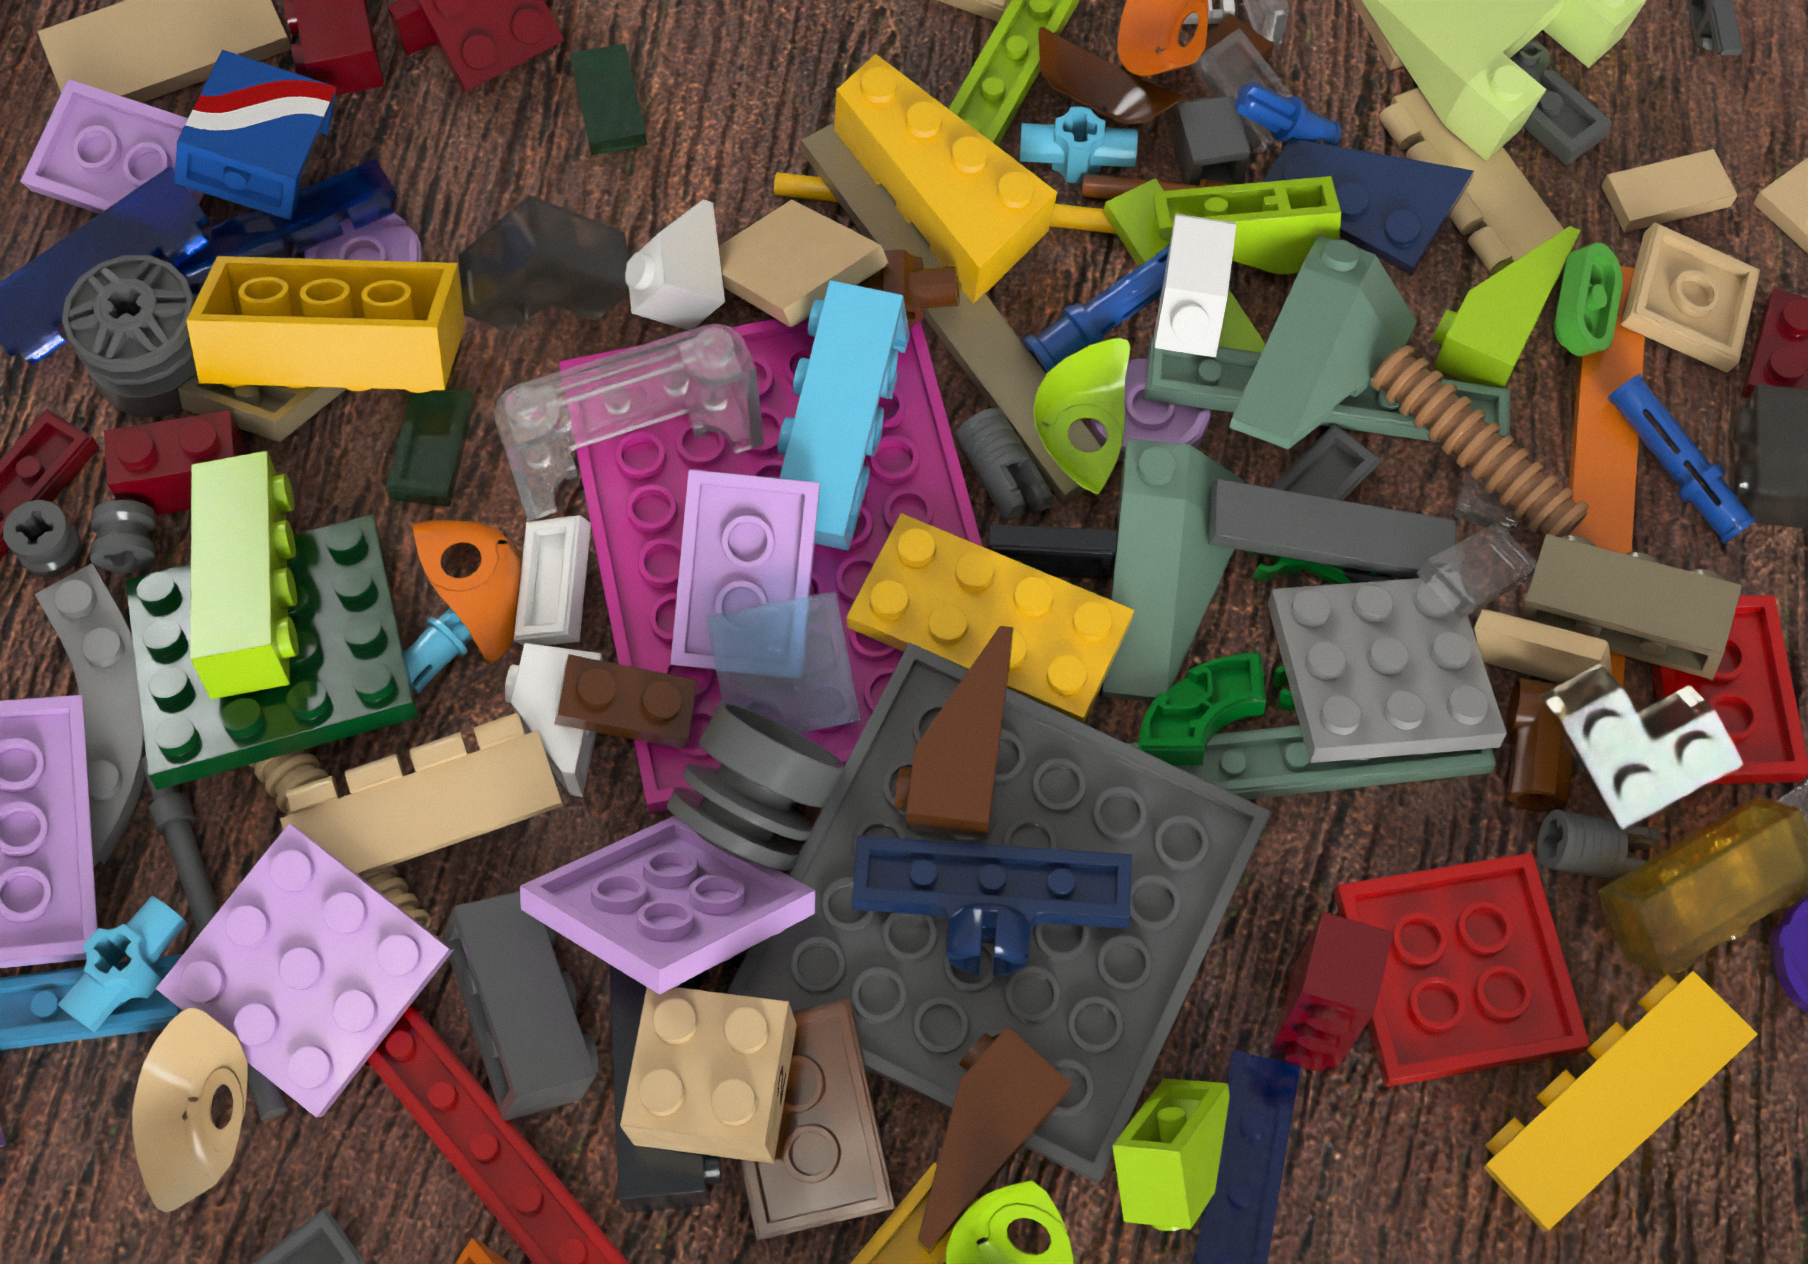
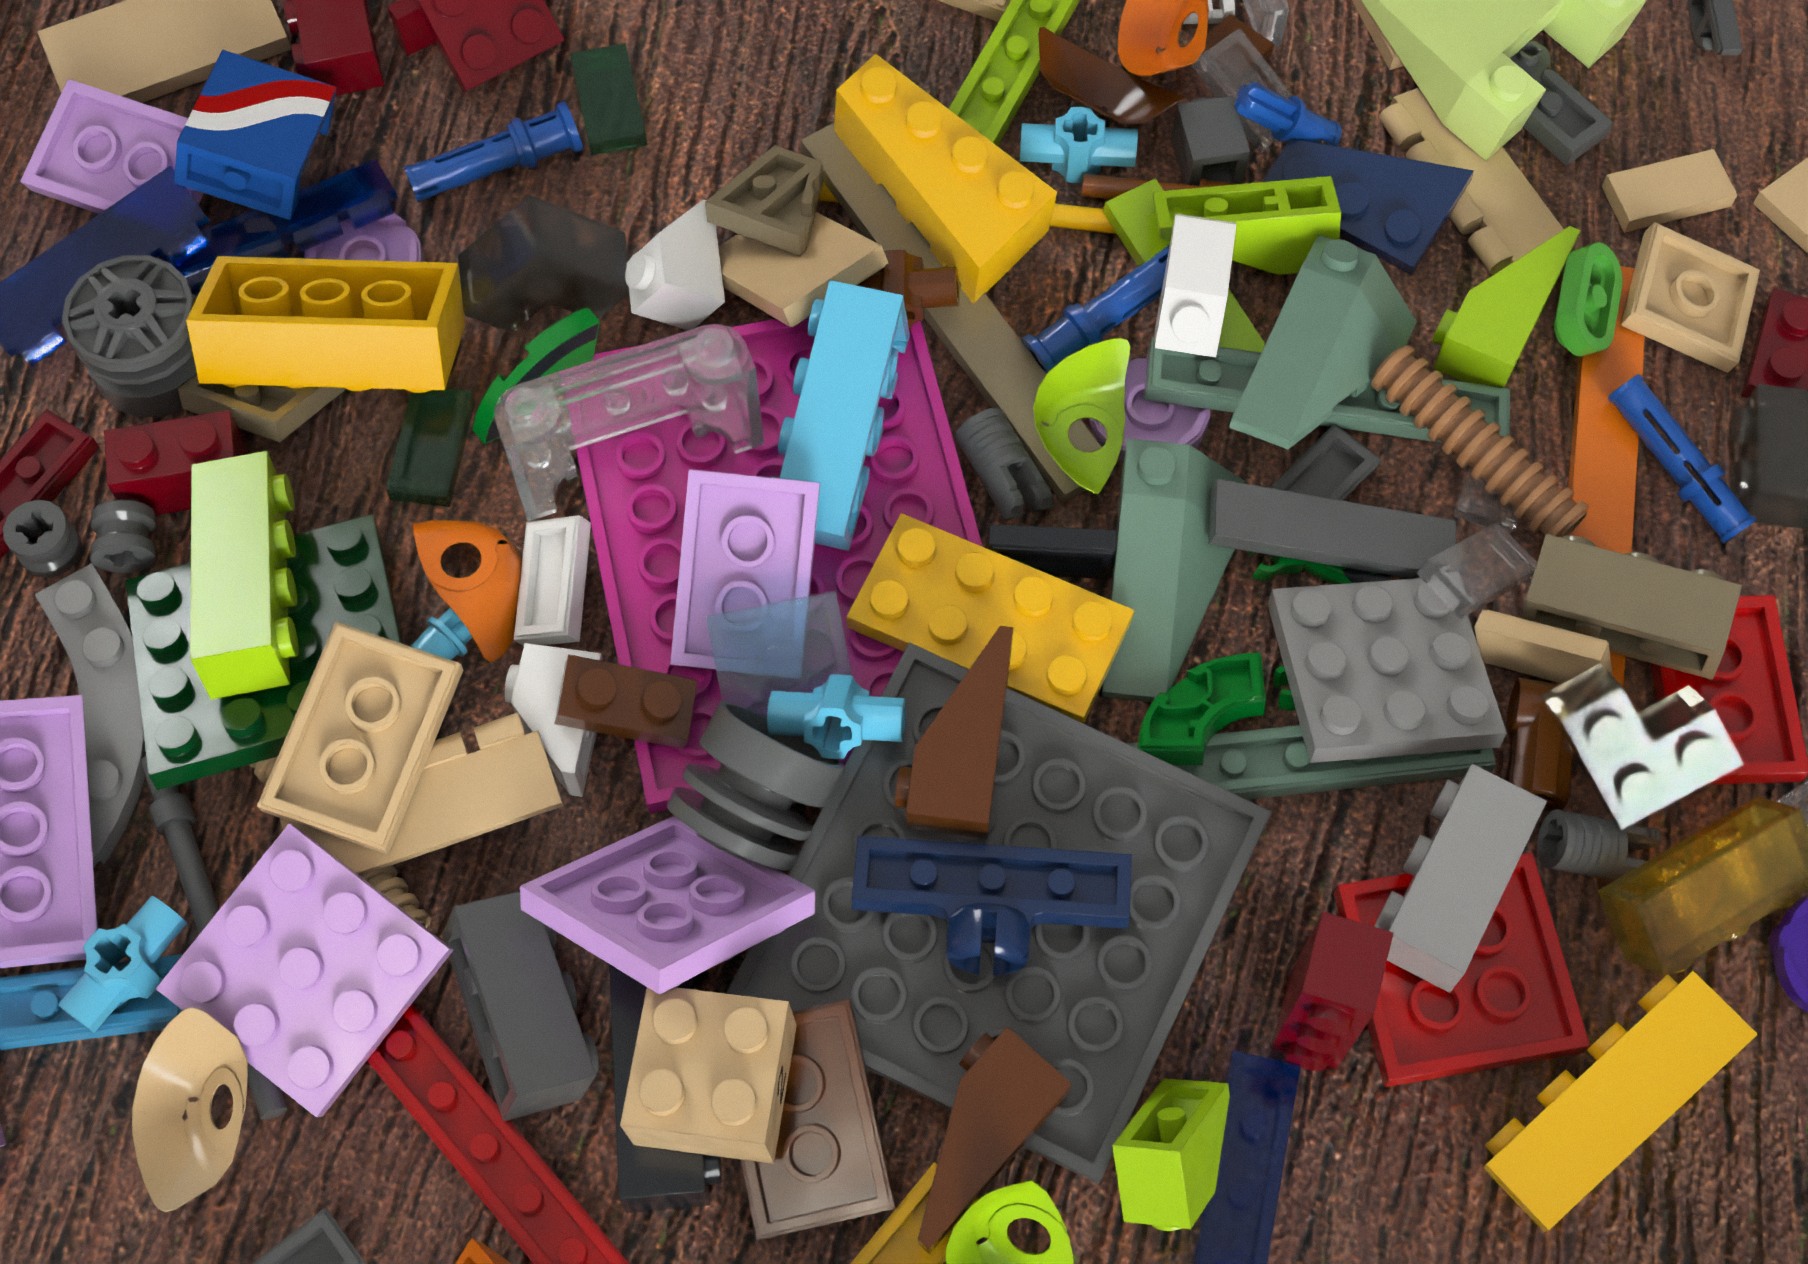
none -> tan tile [257,621,464,855]
none -> blue pin [404,101,583,202]
none -> green tile [472,307,600,444]
none -> dark tan wing [705,145,824,256]
none -> medium azure axle [767,674,907,759]
none -> light grey brick [1374,764,1547,993]

